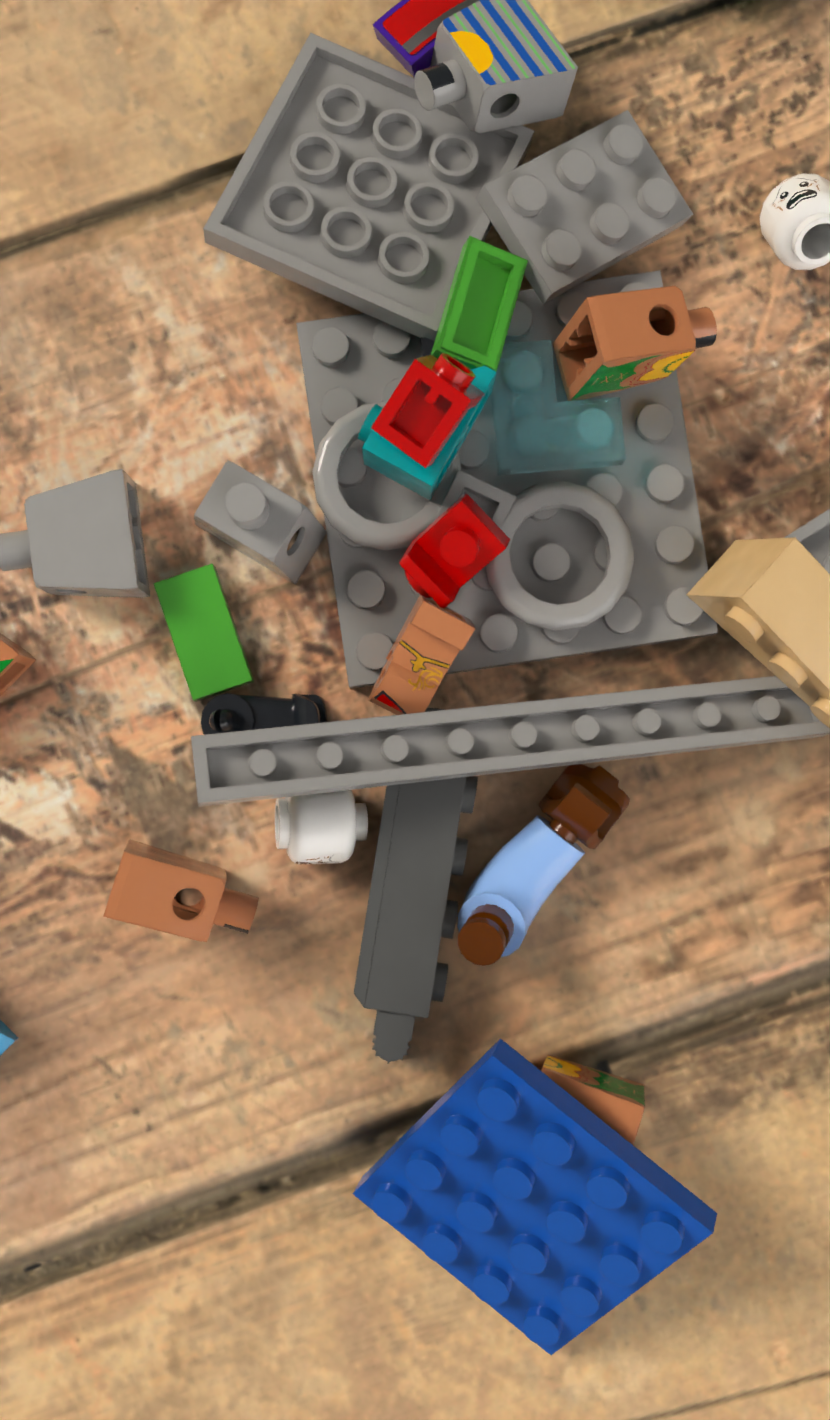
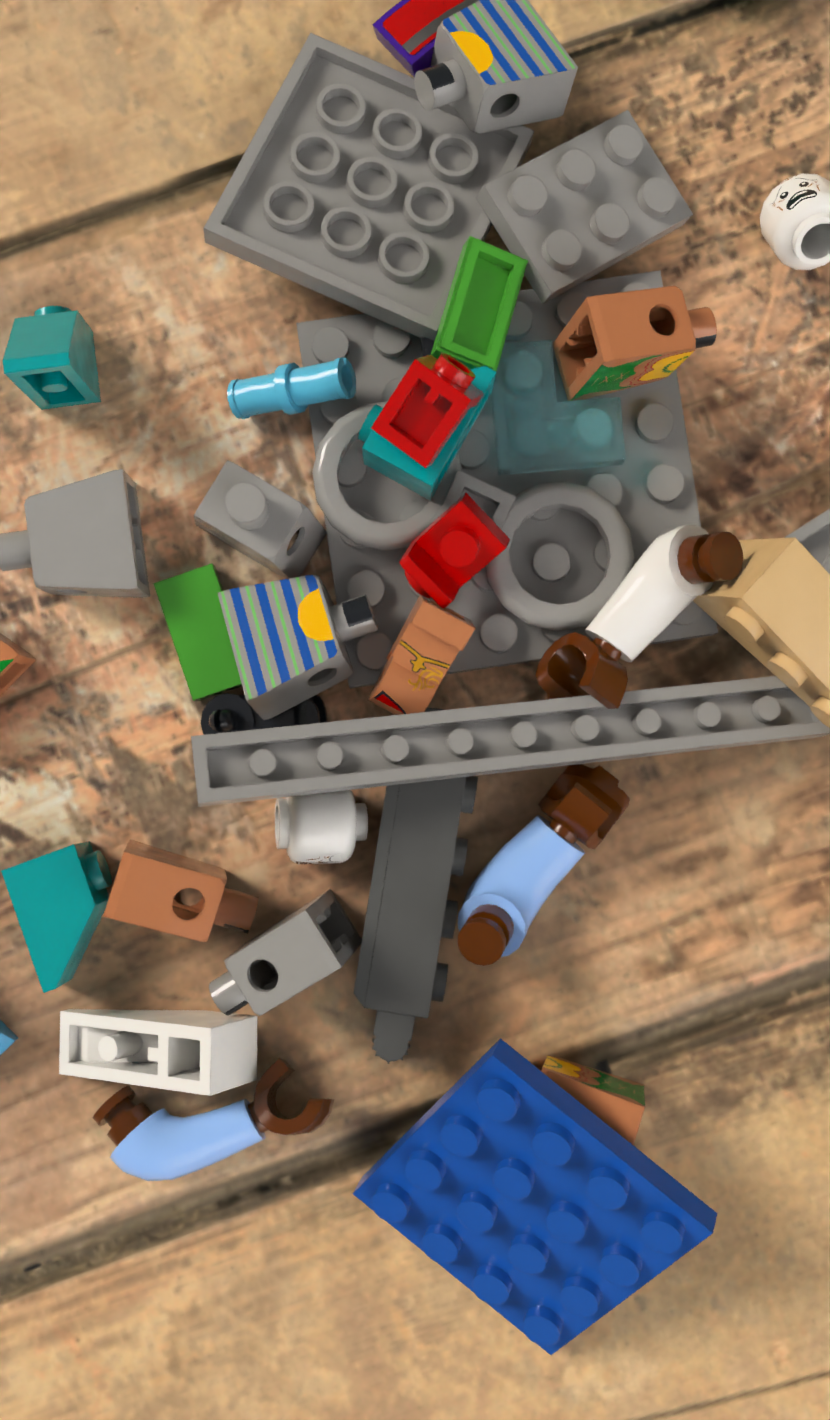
none -> teal slope [1,841,112,993]
none -> teal slope [3,306,101,410]
none -> white slope [59,1009,258,1096]
none -> light blue piece [93,1058,334,1181]
none -> light grey torso [209,889,362,1016]
none -> torso [218,575,378,720]
none -> medium azure pin [227,357,356,419]
none -> piece [535,525,743,709]

